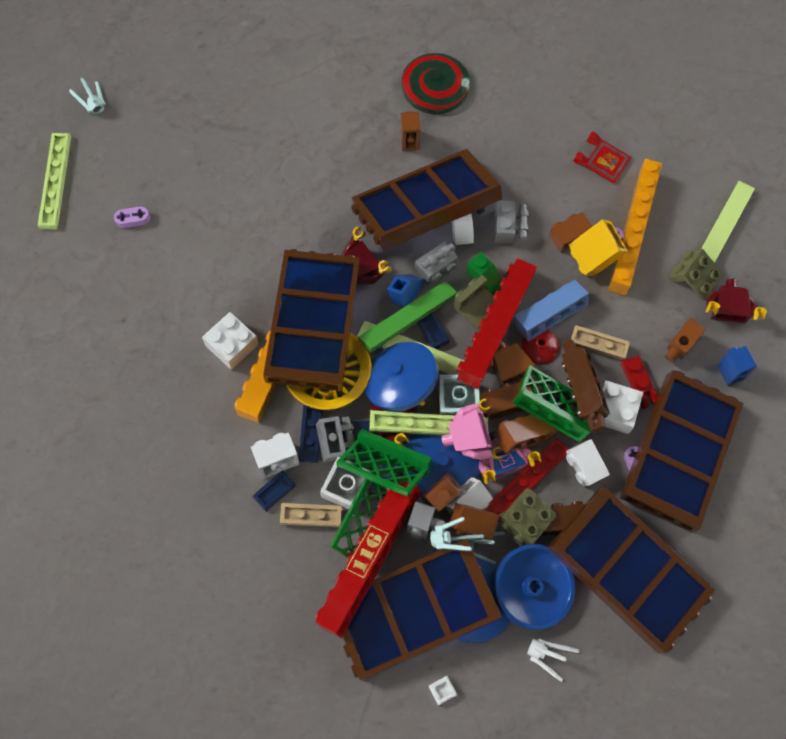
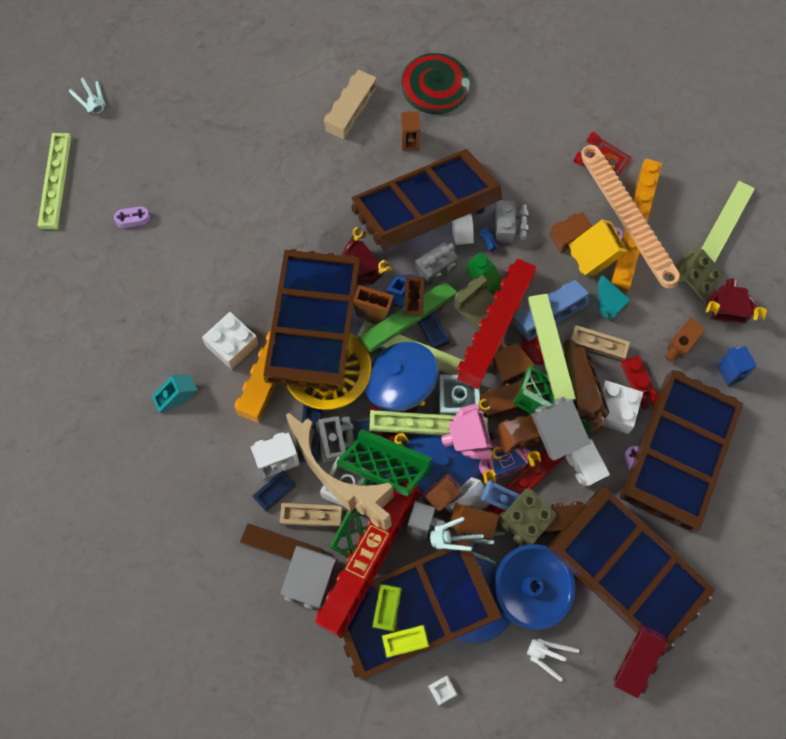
none -> teal slope [152,374,198,413]
none -> reddish brown tile [240,523,324,561]
none -> light grey brick [280,545,338,610]
none -> tan slope [286,413,394,531]
none -> tan brick [324,69,377,139]
none -> dark orange torso [353,285,394,323]
none -> lime tile [373,584,402,631]
none -> neon yellow tile [382,625,429,658]
none -> reddish brown slope [404,276,425,315]
none -> blue pin [479,228,499,252]
none -> medium blue plate [481,481,520,511]
none -> yellowish green tile [528,294,576,401]
none -> light grey brick [531,396,591,460]
none -> light nougat gear [582,145,679,289]
none -> teal slope [597,275,630,321]
none -> dark red brick [613,624,668,698]

